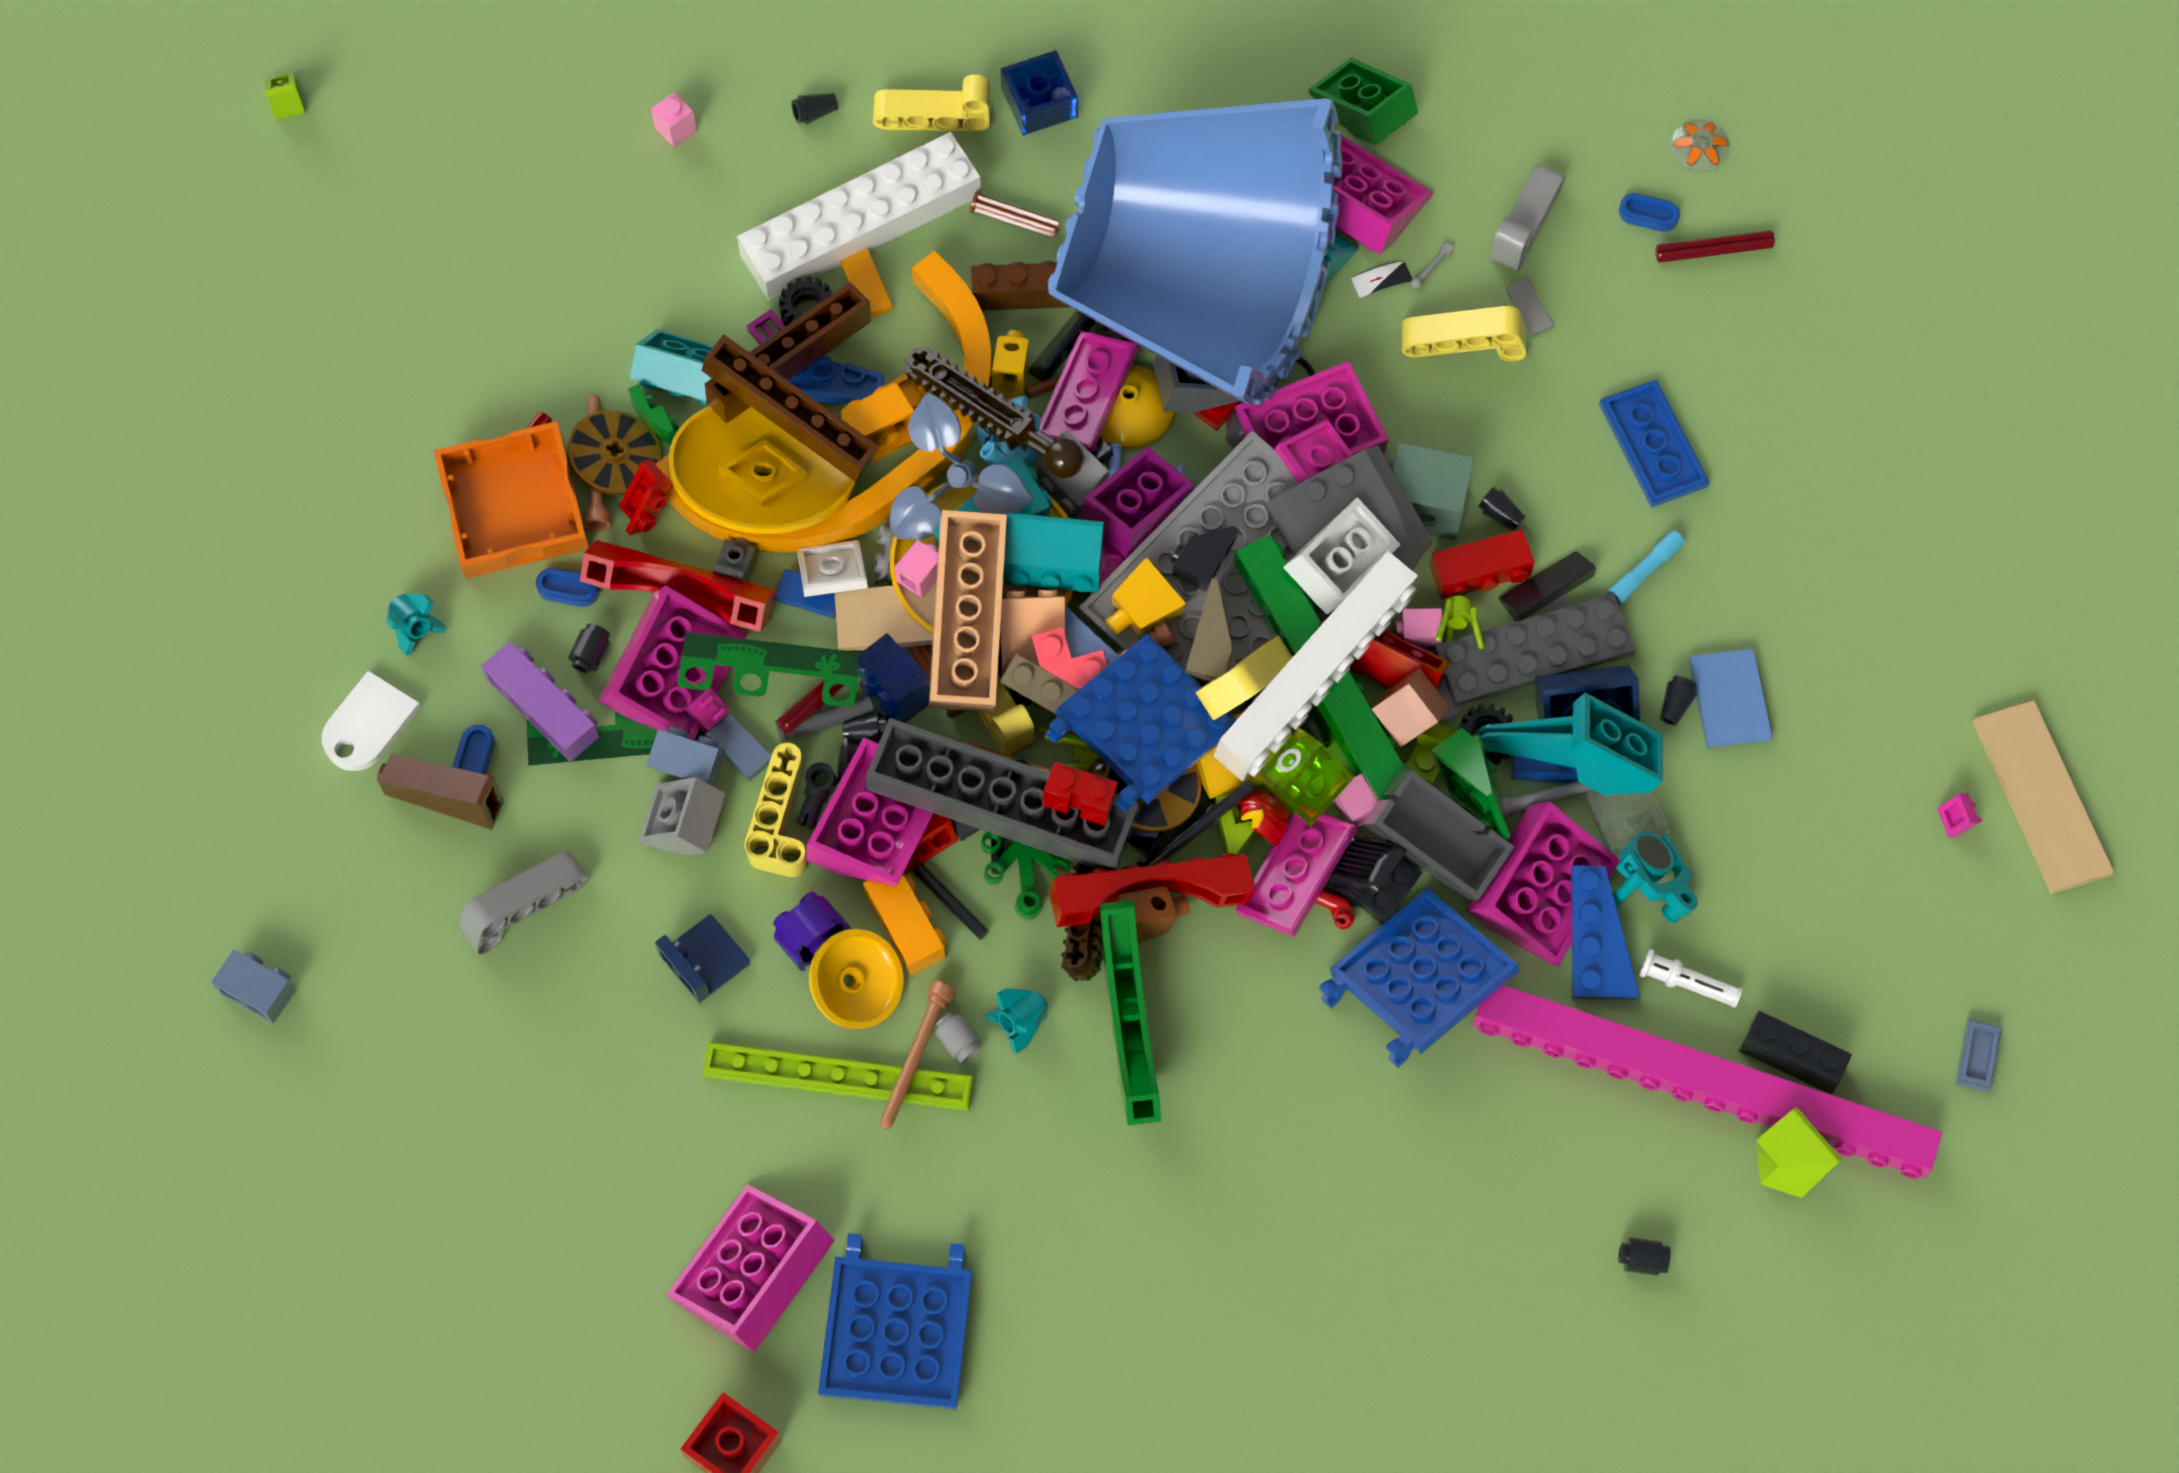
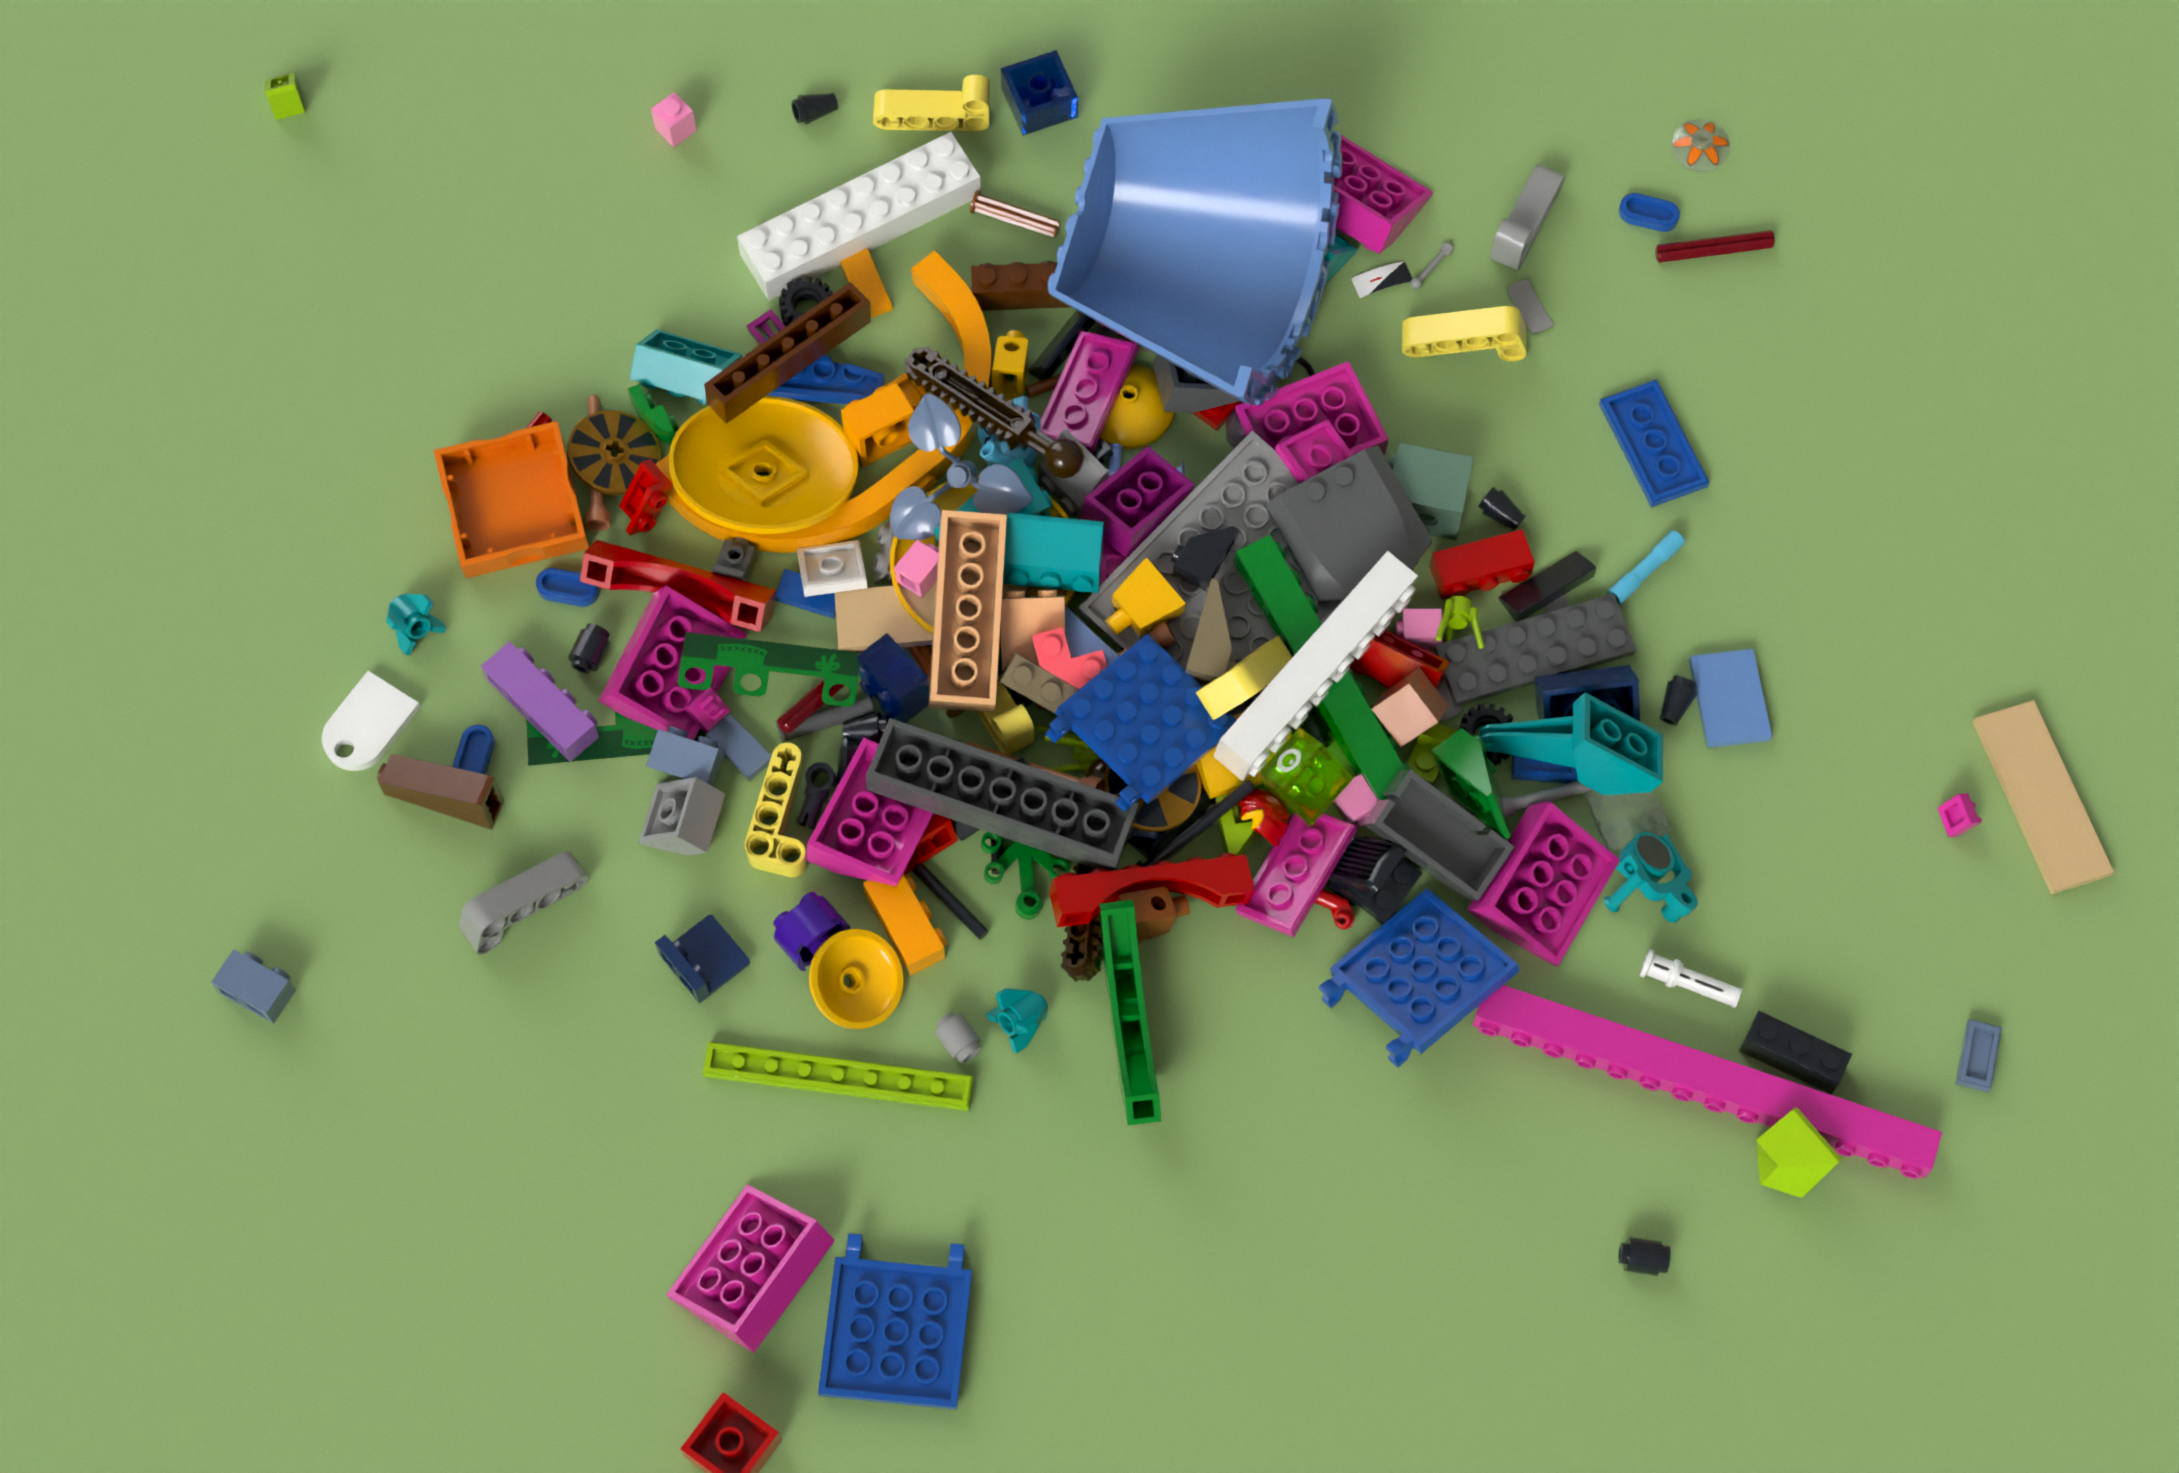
reddish brown brick [701,334,879,482] -> none
nougat piece [880,981,956,1129] -> none
red brick [1042,761,1118,826] -> none
white slope [1283,497,1401,615] -> none
green slope [1308,57,1418,146] -> none
blue wing [1571,865,1640,1000] -> none

